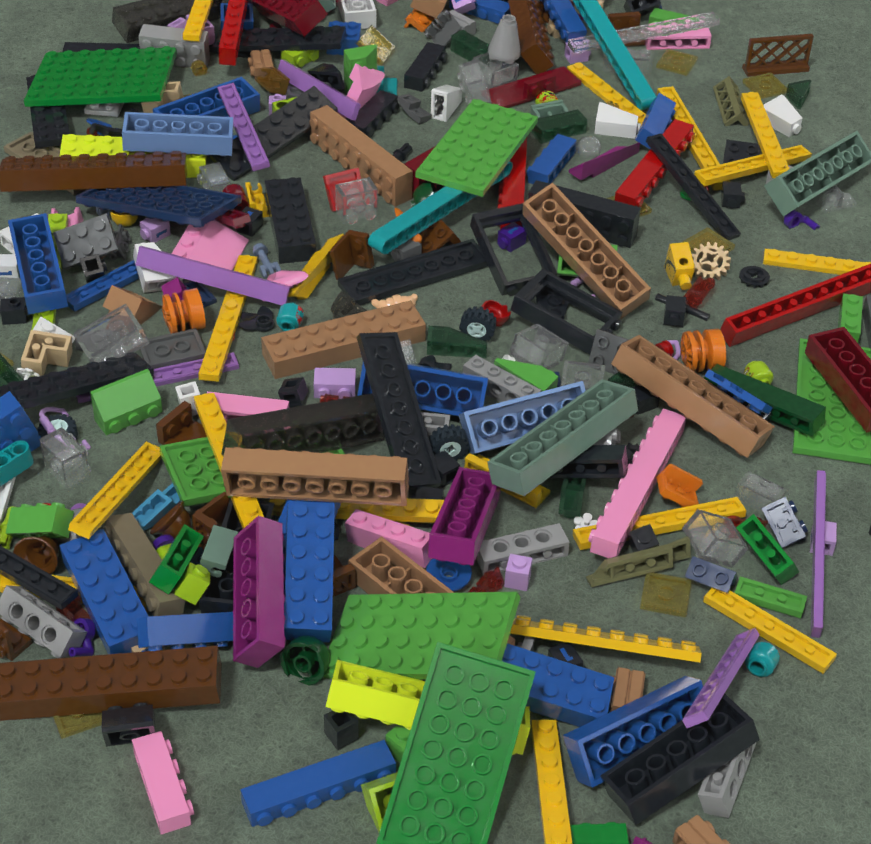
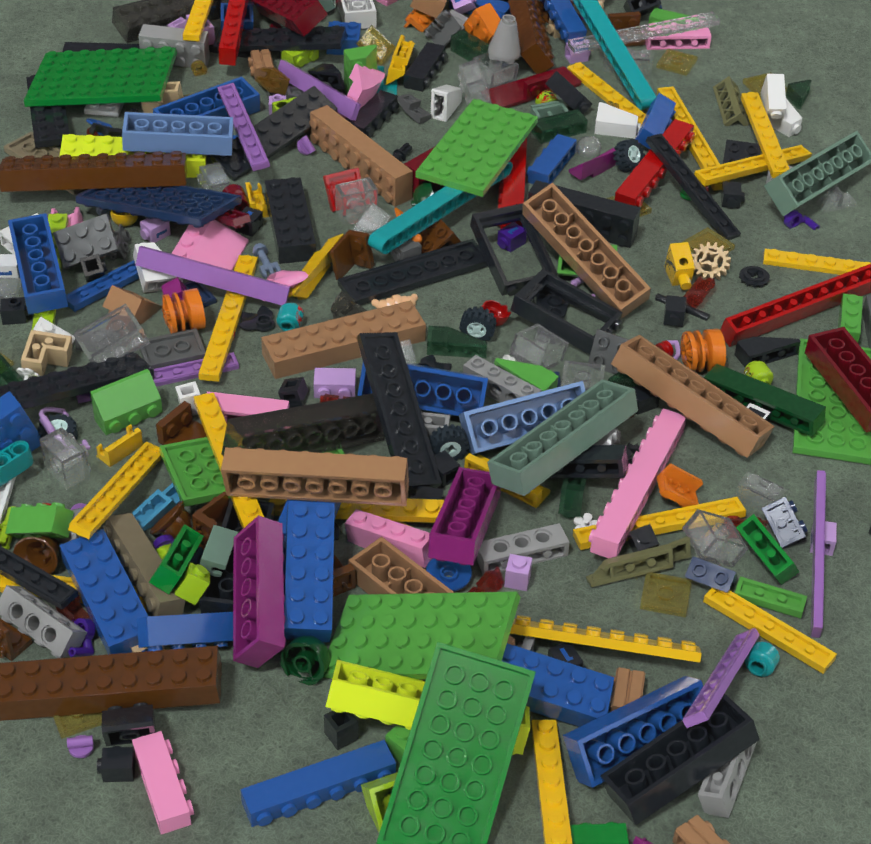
blue wing [705,369,773,414] -> none
reddish brown fence [742,34,814,77] -> none
none -> medium lavender plate [67,735,94,758]
none -> yellow hinge [96,424,143,467]
none -> black brick [97,746,136,782]
none -> medium lavender plate [297,135,316,155]
none -> clear slope [352,203,391,237]
none -> yellow wedge [385,35,415,85]
none -> orange brick [463,3,501,51]
none -> black slope [545,71,592,116]
none -> black wheel [613,139,645,172]
none -> black slope [734,337,801,367]
none -> white slope [760,74,786,120]

